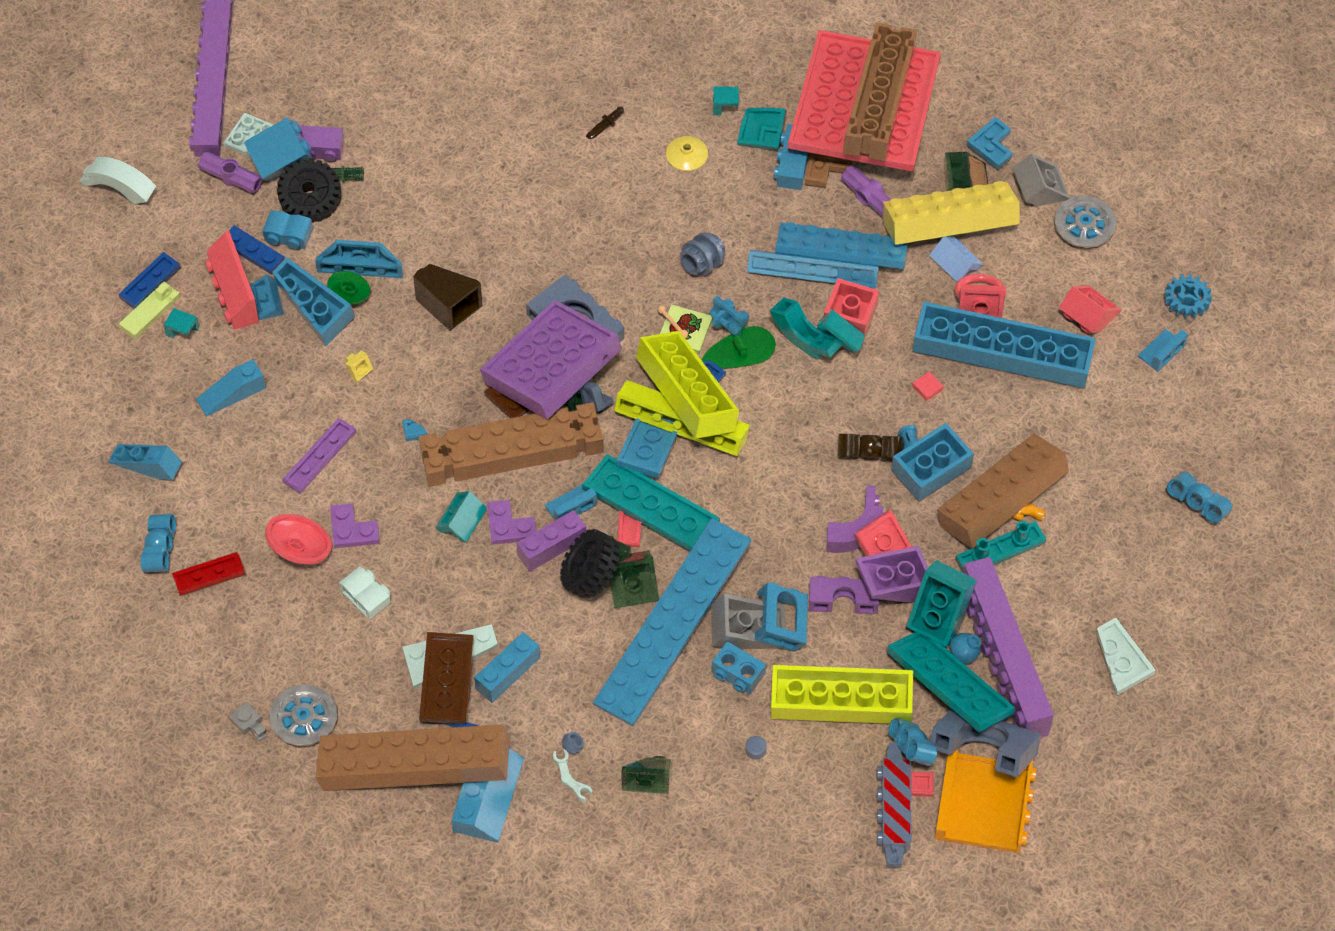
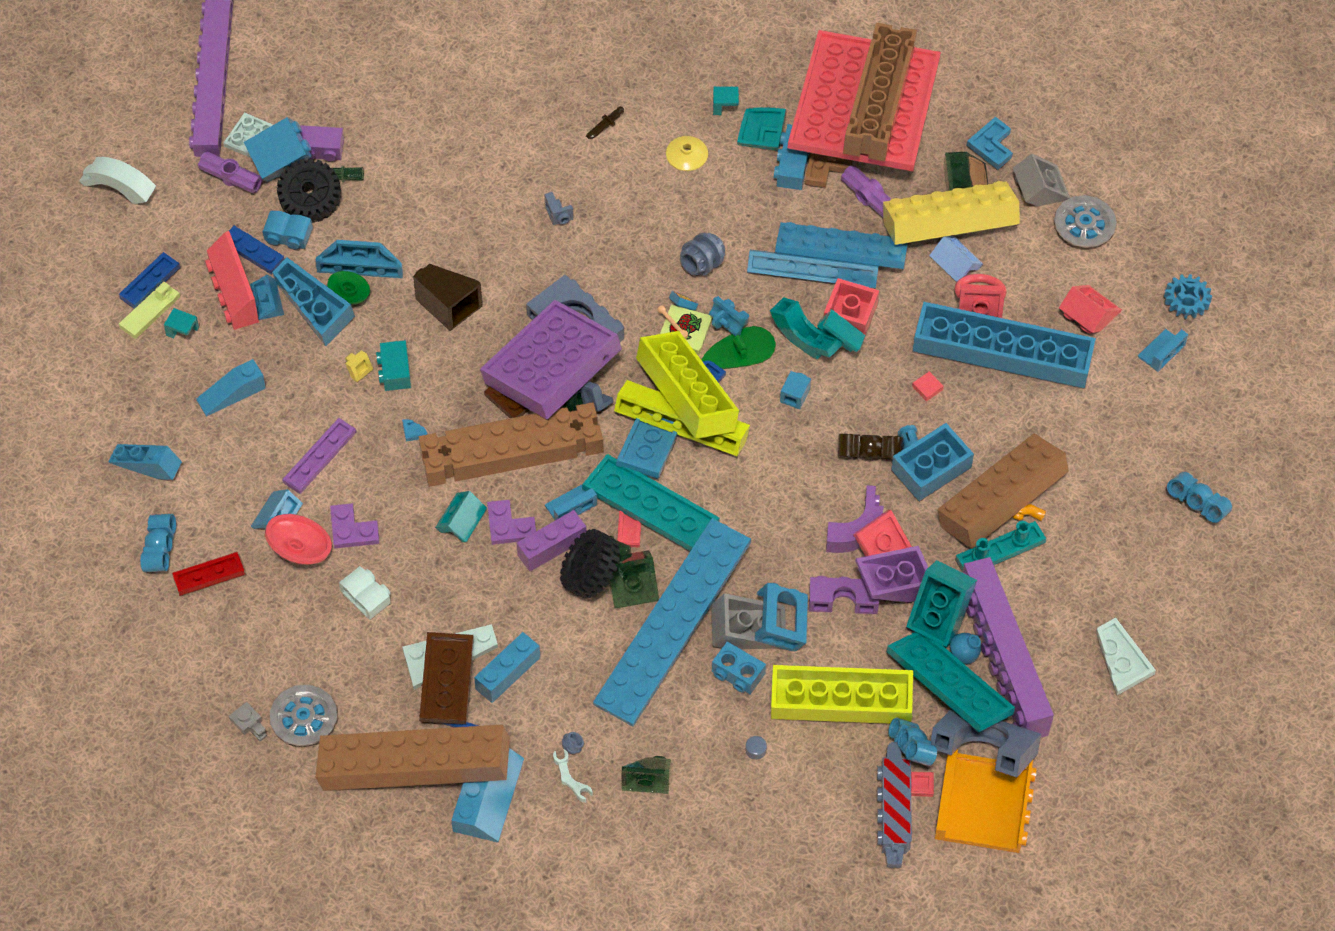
none -> dark azure panel [251,489,303,529]
none -> teal brick [376,340,411,391]
none -> sand blue bracket [544,192,573,225]
none -> dark azure tile [669,291,698,311]
none -> dark azure brick [780,371,811,410]

